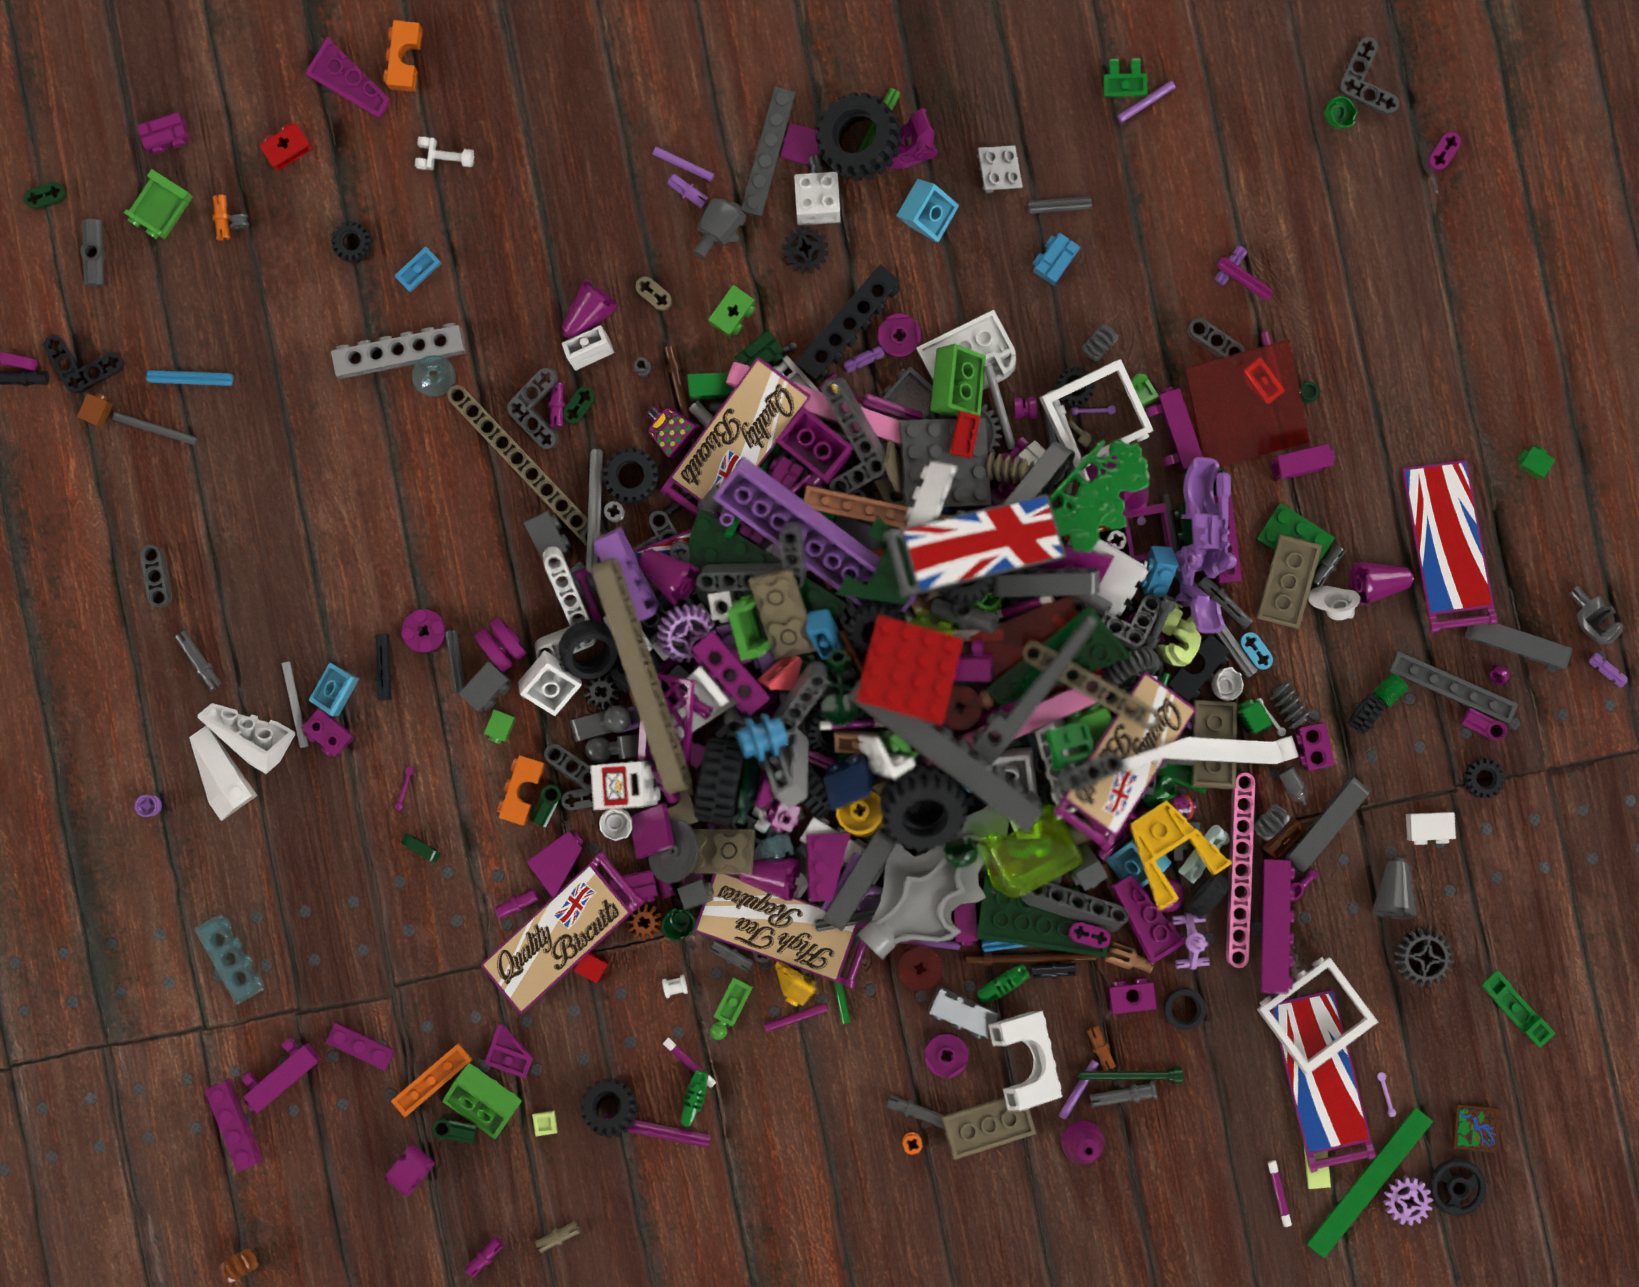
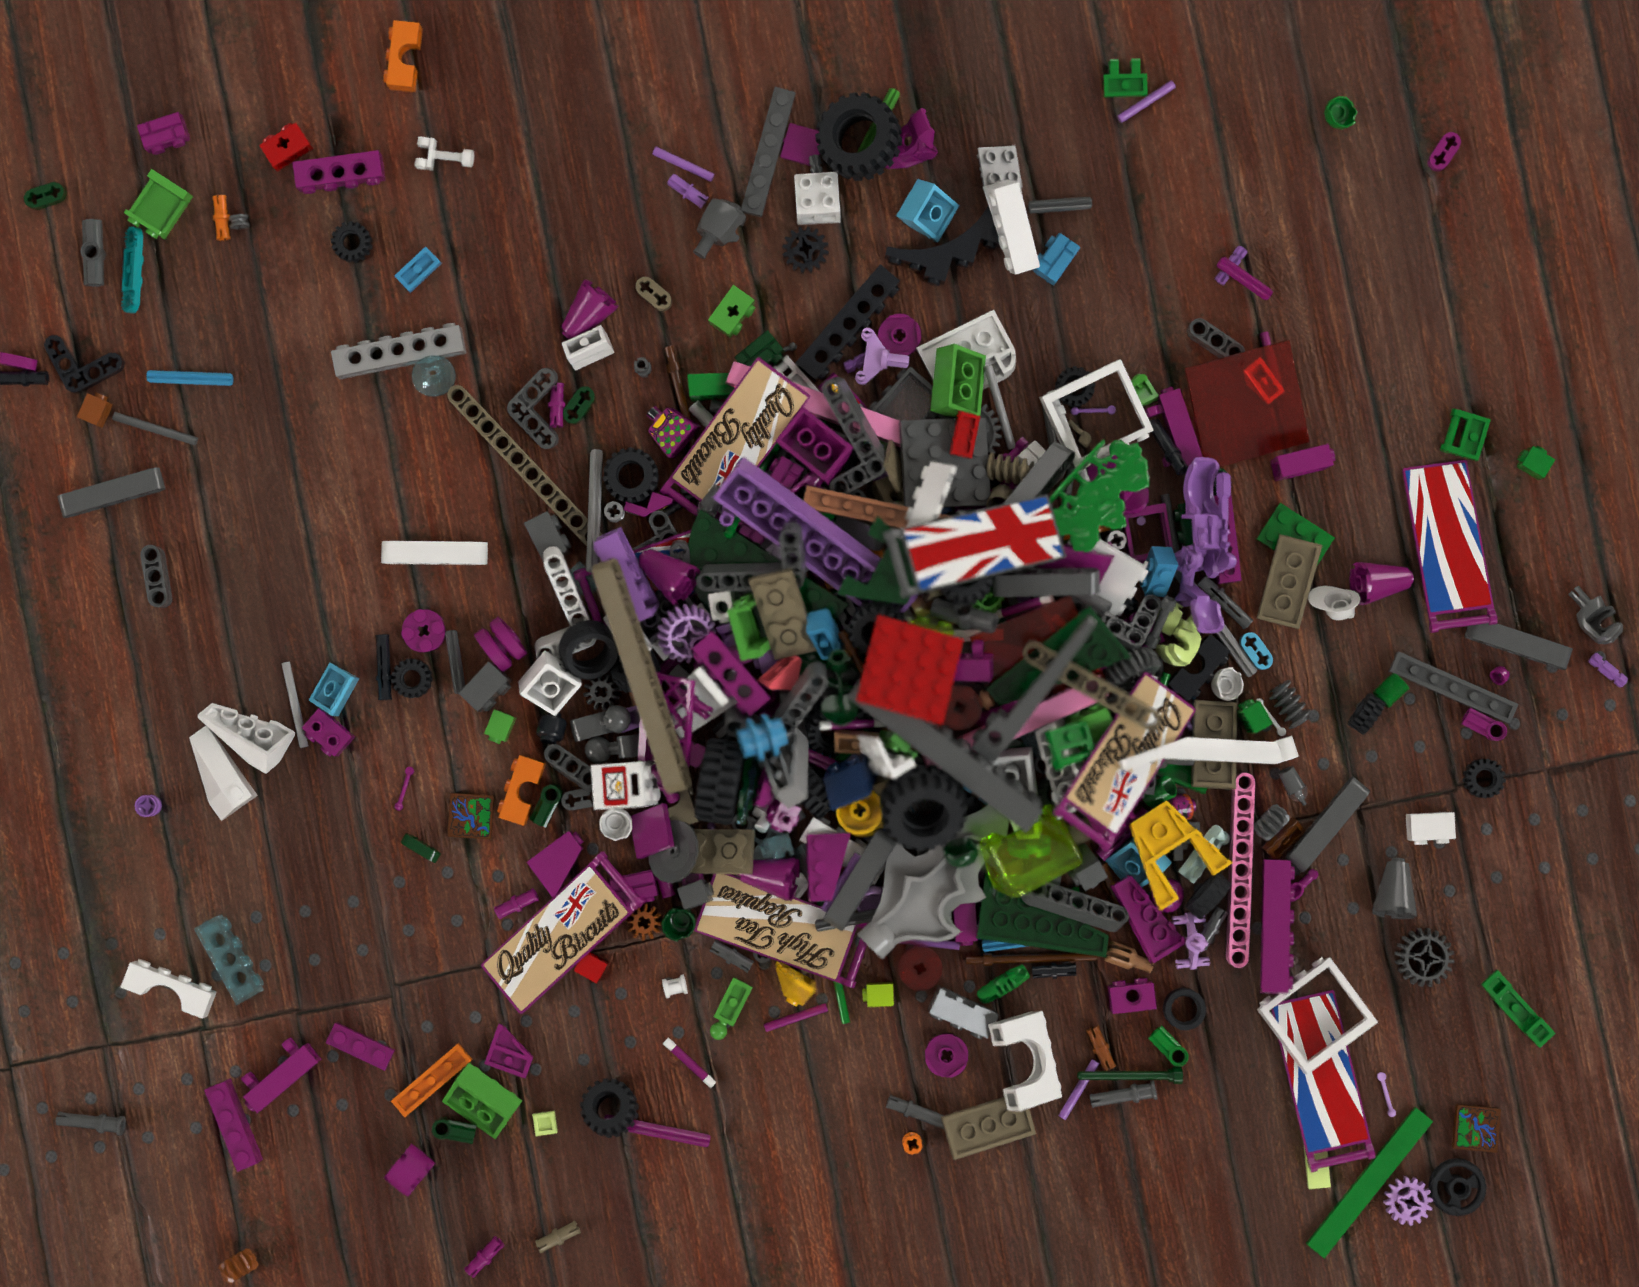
dark grey pin [174,630,222,692] -> none
magenta wing [305,37,391,119] -> none
green hinge [681,1069,709,1127] -> none
magenta axle [862,394,923,420] -> none
magenta wheel [1013,397,1037,419] -> none
dark grey beam [1057,754,1123,791] -> none
magenta cone [1061,1120,1105,1165] -> none
magenta beam [1068,922,1111,948] -> none
dark grey gear [1082,324,1118,362] -> none
magenta bar [1267,1160,1292,1227] -> none
magenta brick [1294,722,1335,771] -> none
dark green plate [1297,381,1319,403] -> none
dark grey pin [1312,544,1346,588] -> none
dark grey beam [1339,37,1399,115] -> none
none -> dark grey pin [56,1111,126,1136]
none -> dark grey beam [57,467,166,518]
none -> teal plate [121,226,144,313]
none -> white arch [121,959,217,1018]
none -> magenta brick [293,150,385,194]
none -> white beam [381,541,488,565]
none -> black tyre [391,659,433,698]
none -> tile [448,793,495,839]
none -> black head [536,712,567,745]
none -> magenta slope [624,492,674,518]
none -> lavender axle [855,328,909,385]
none -> lime brick [862,982,894,1007]
none -> black arch [885,205,1000,286]
none -> white wedge [983,179,1040,275]
none -> dark tan piece [986,485,1013,508]
none -> green piece [1148,1025,1189,1067]
none -> black pin [1150,418,1189,476]
none -> dark grey pin [1201,906,1229,951]
none -> green plate [1440,409,1491,461]

